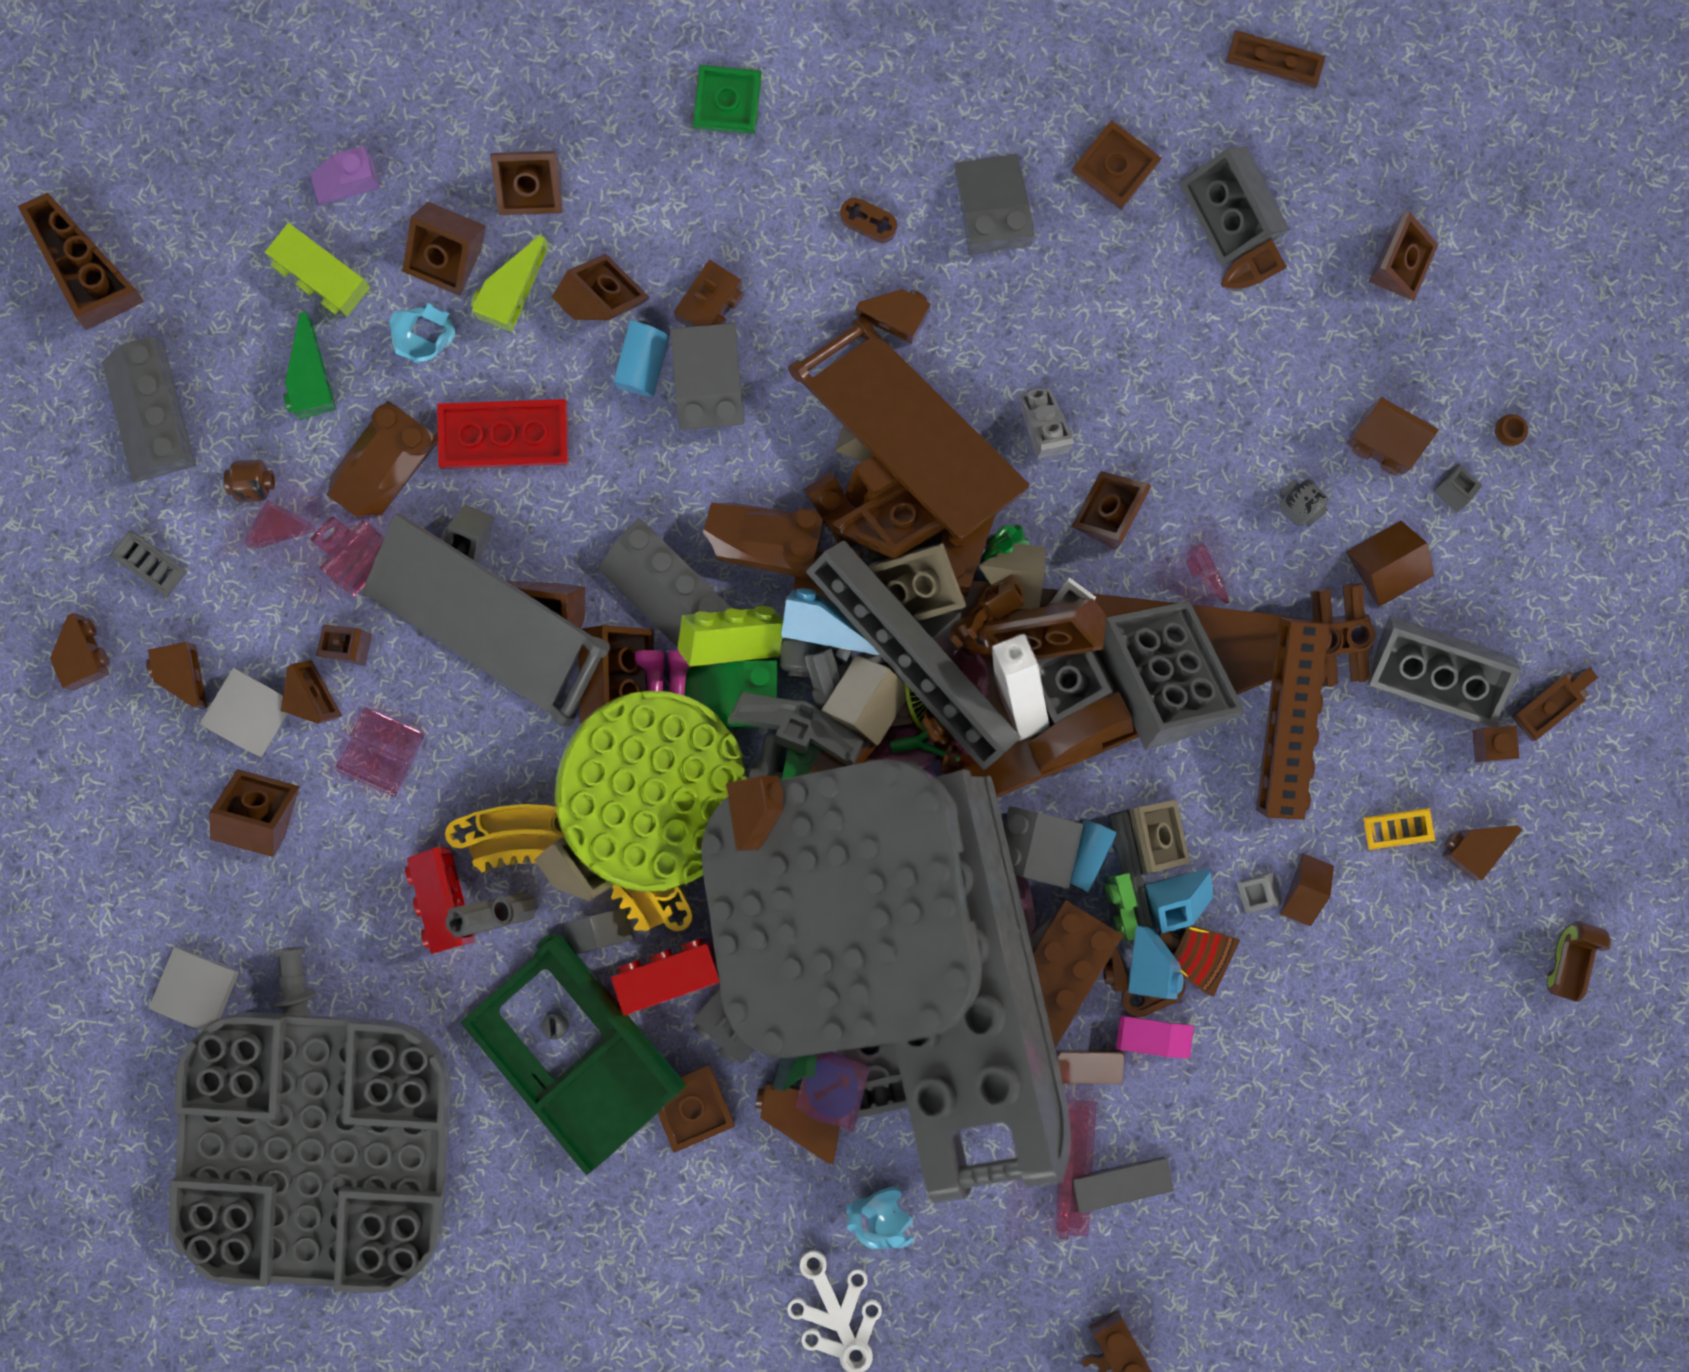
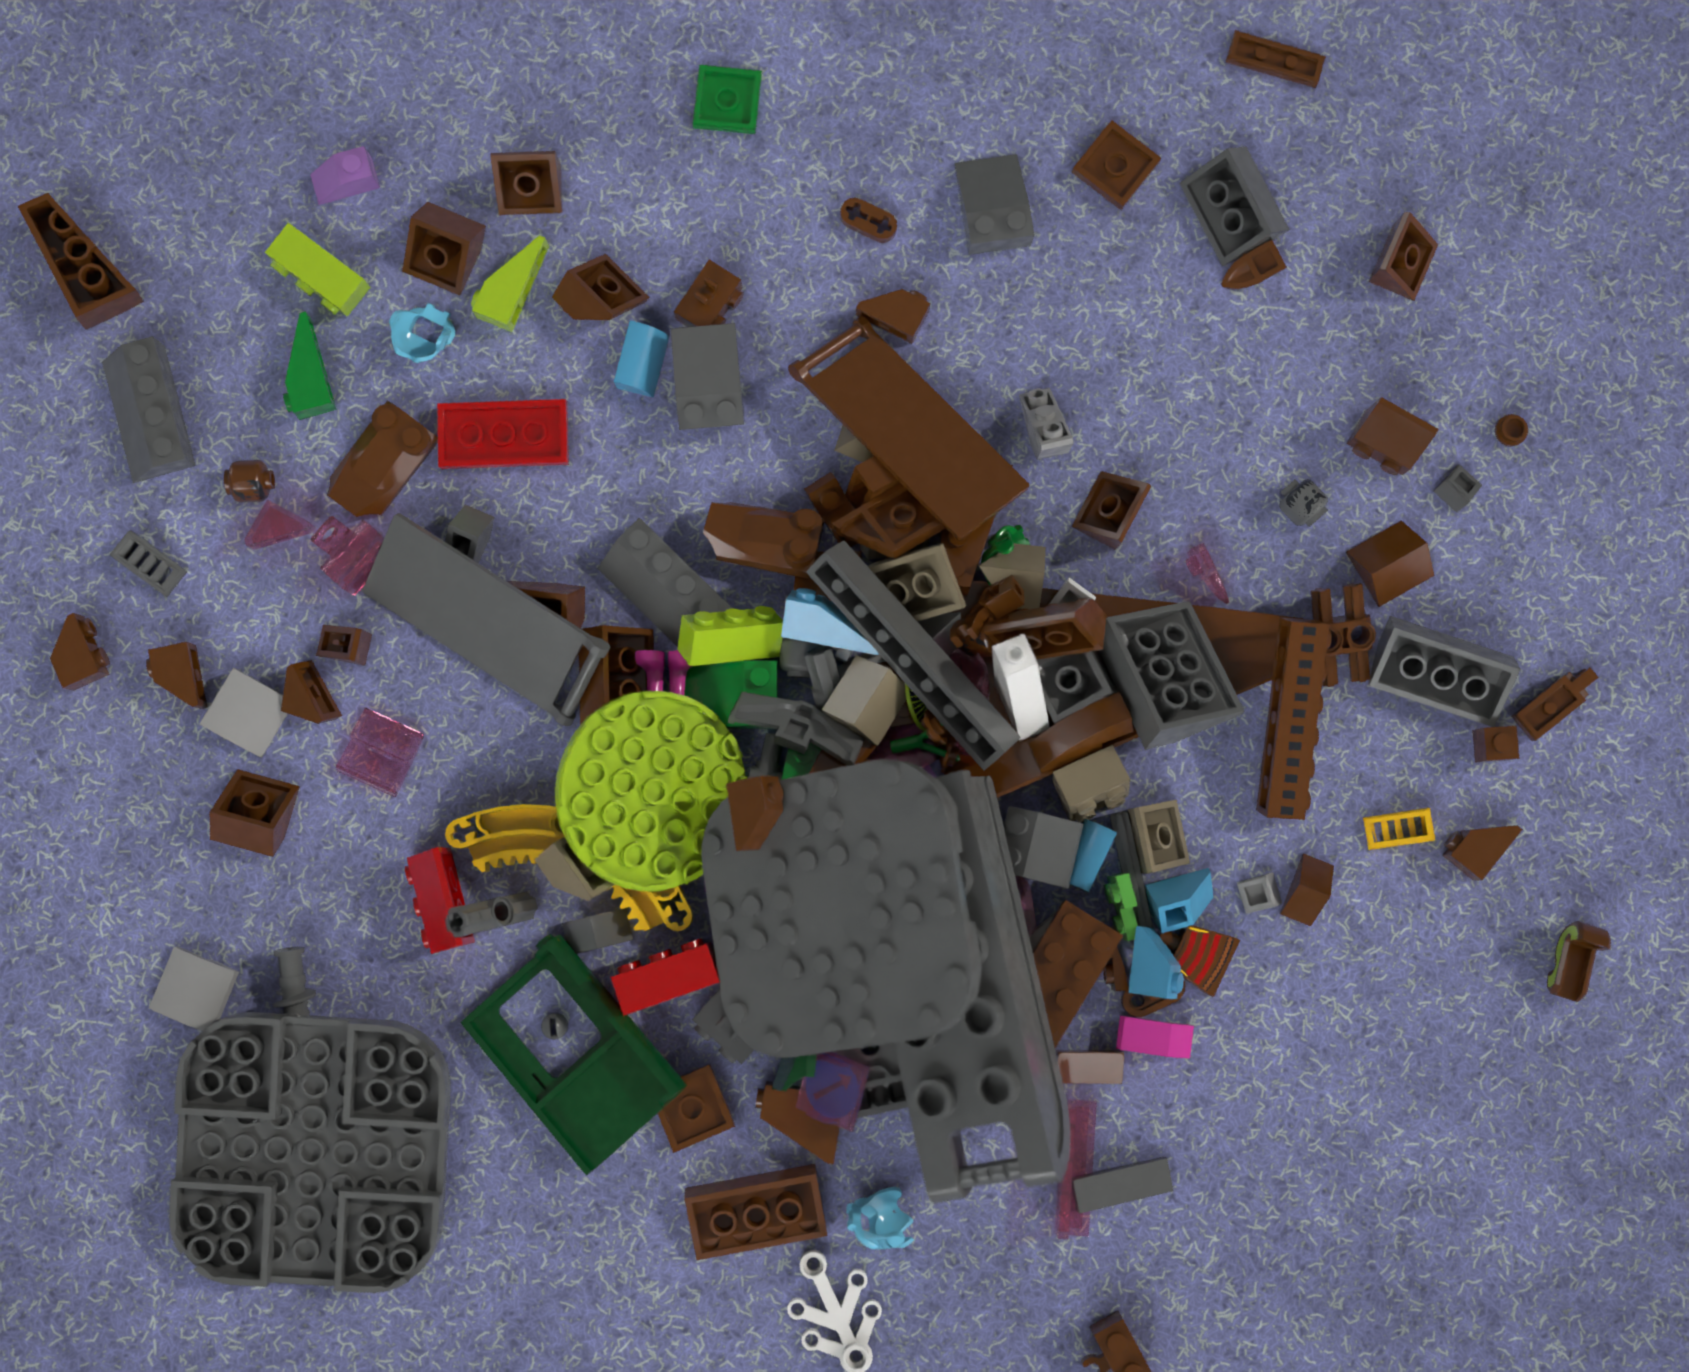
none -> reddish brown slope [684,1164,828,1260]
none -> dark tan slope [1052,745,1131,823]

